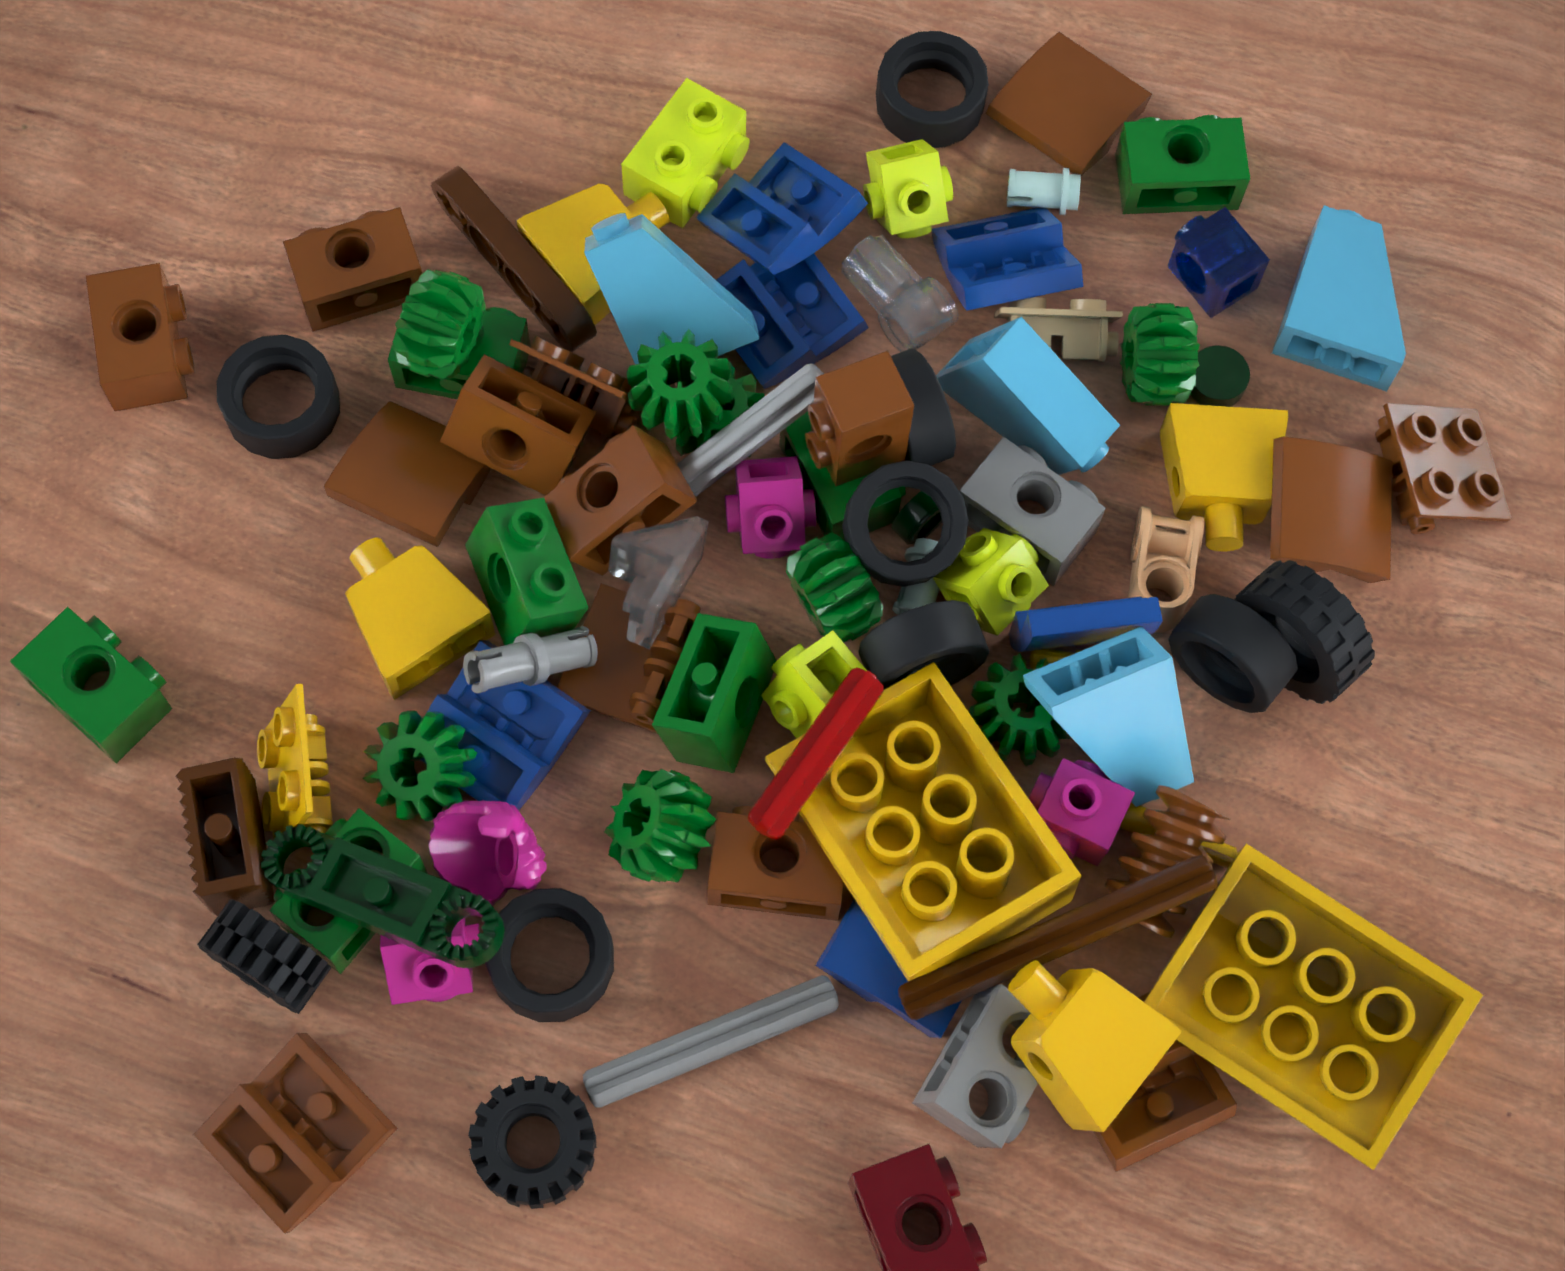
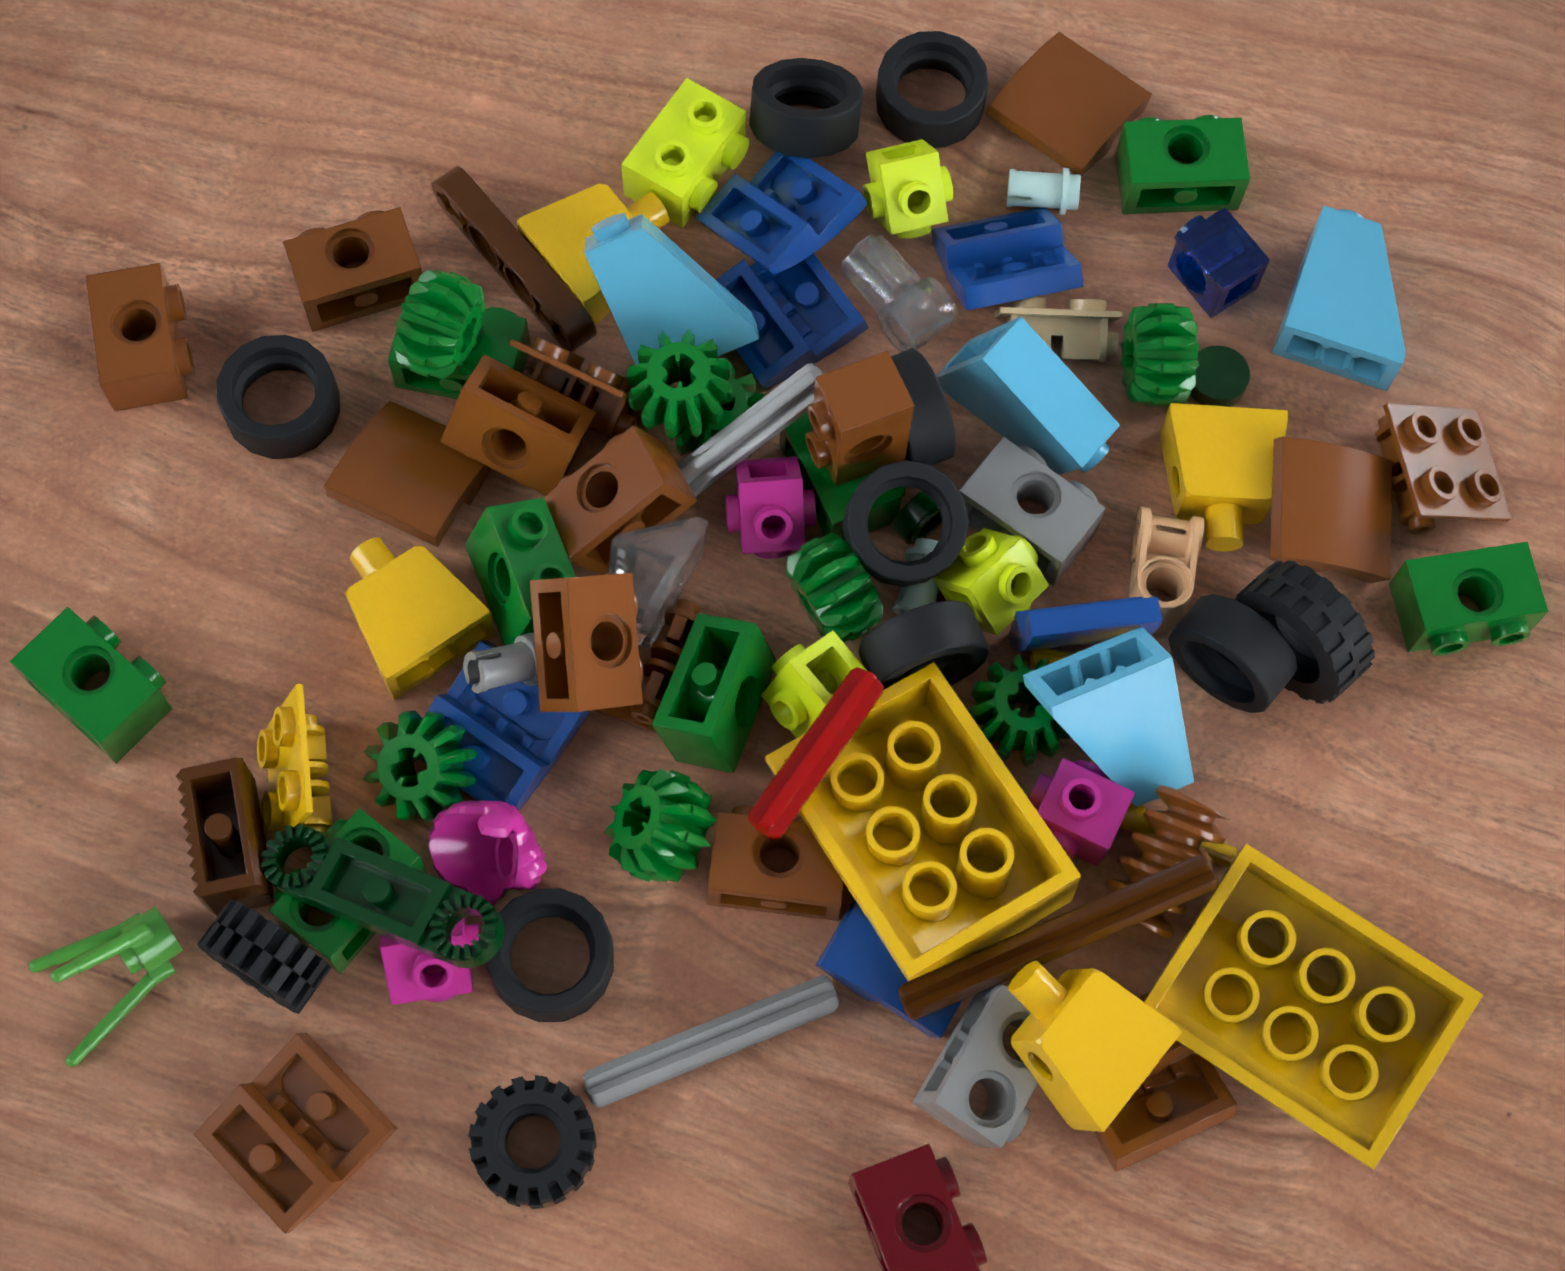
none -> bright green plant [28,906,183,1067]
none -> dark orange brick [530,573,643,712]
none -> black tyre [749,58,863,158]
none -> green brick [1389,542,1549,656]

